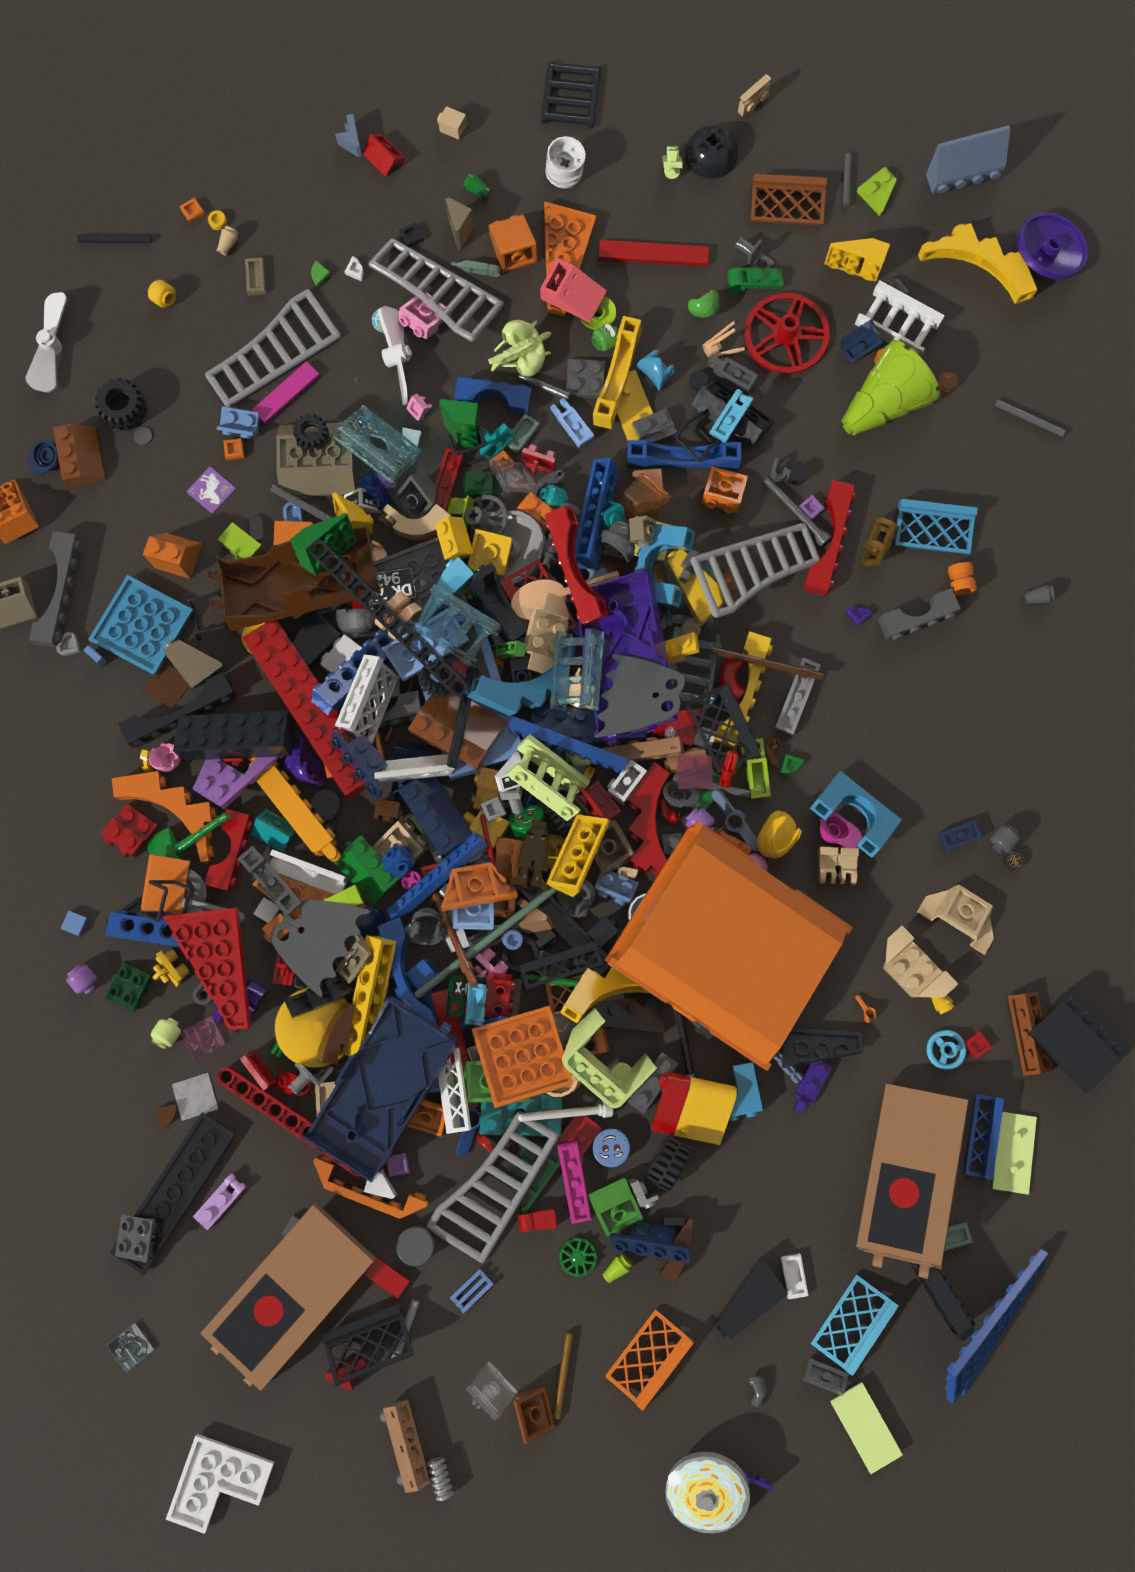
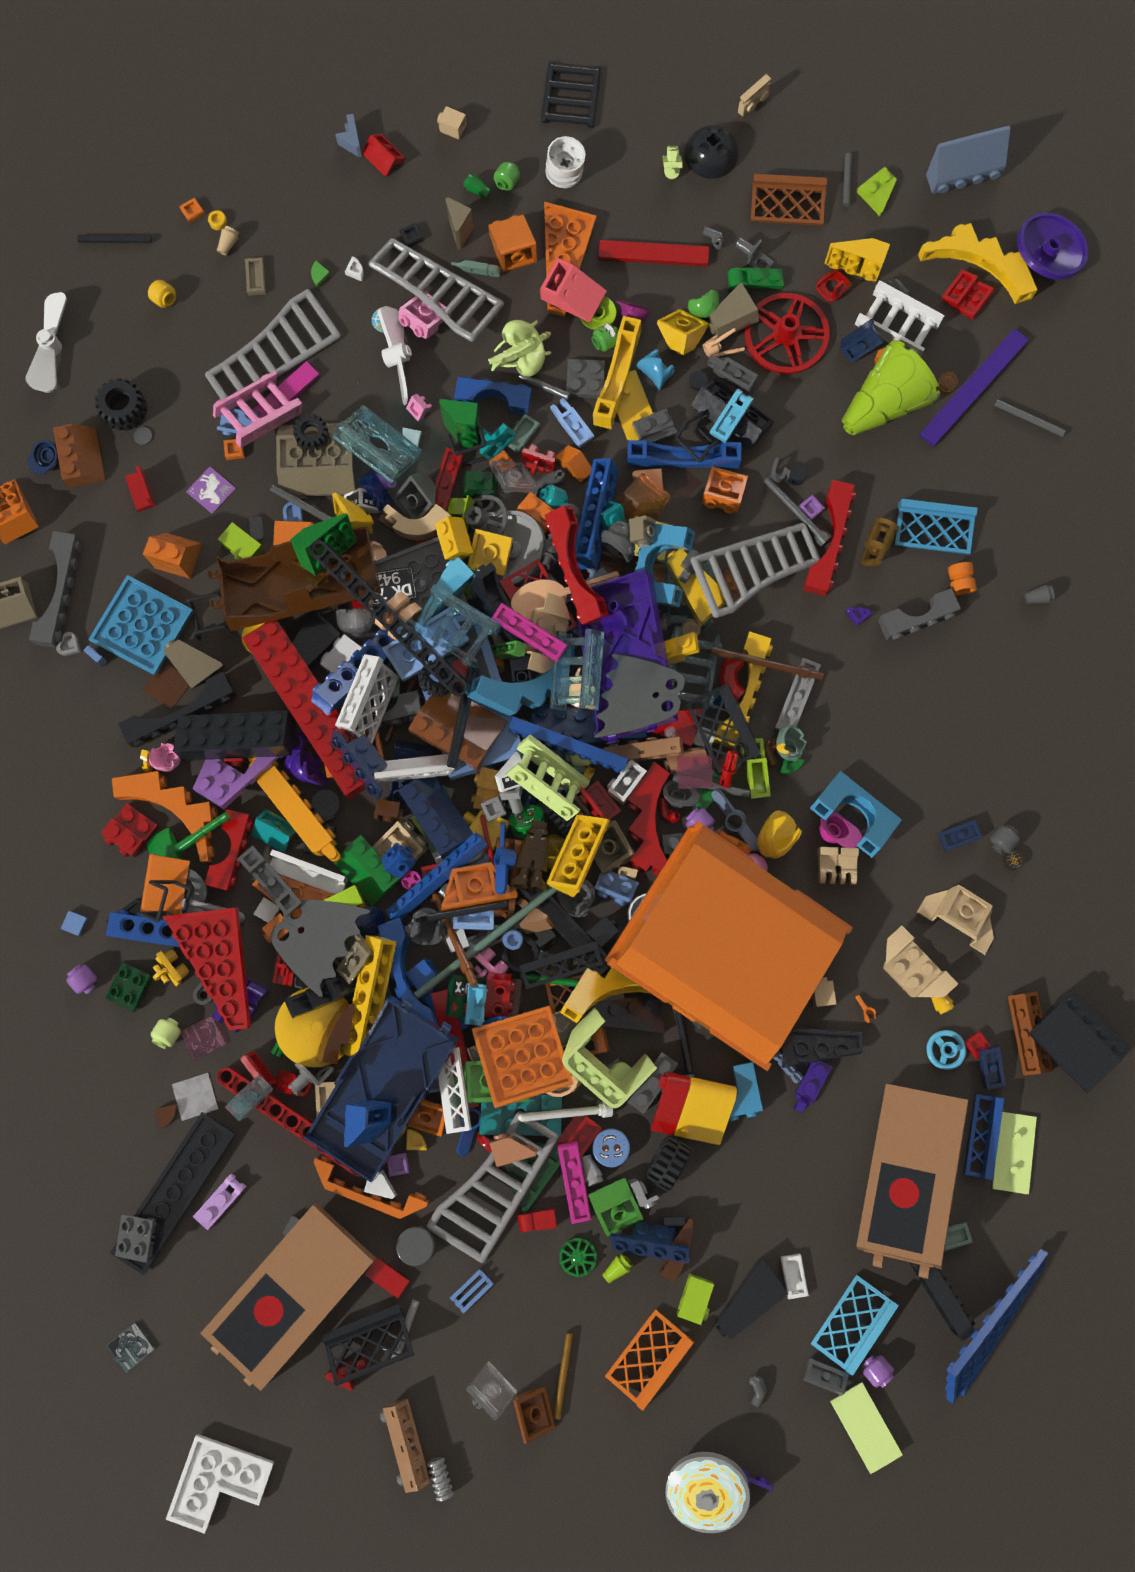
none -> red panel [125,465,156,512]
none -> bright pink fence [213,371,302,448]
none -> clear light blue slope [225,1075,273,1121]
none -> blue slope [344,1100,391,1147]
none -> yellow tile [406,1129,427,1150]
none -> black bar [427,900,507,922]
none -> nougat slope [490,1132,538,1167]
none -> dark pink tile [491,603,568,662]
none -> bright green head [493,162,520,191]
none -> blue piece [494,822,516,895]
none -> orange slope [555,445,592,484]
none -> light grey cone [581,1154,603,1187]
none -> magenta hat [616,300,650,323]
none -> yellow slope [657,309,709,355]
none -> lime brick [676,1273,714,1325]
none -> dark grey arm [703,226,724,249]
none -> dark tan slope [708,283,759,338]
none -> sand green hair [776,724,807,761]
none -> tan brick [812,977,836,1007]
none -> red piece [816,270,851,302]
none -> medium lavender head [863,1355,894,1388]
none -> dark purple tile [919,328,1028,447]
none -> red slope [942,269,994,320]
none -> dark blue plate [978,1045,1006,1090]

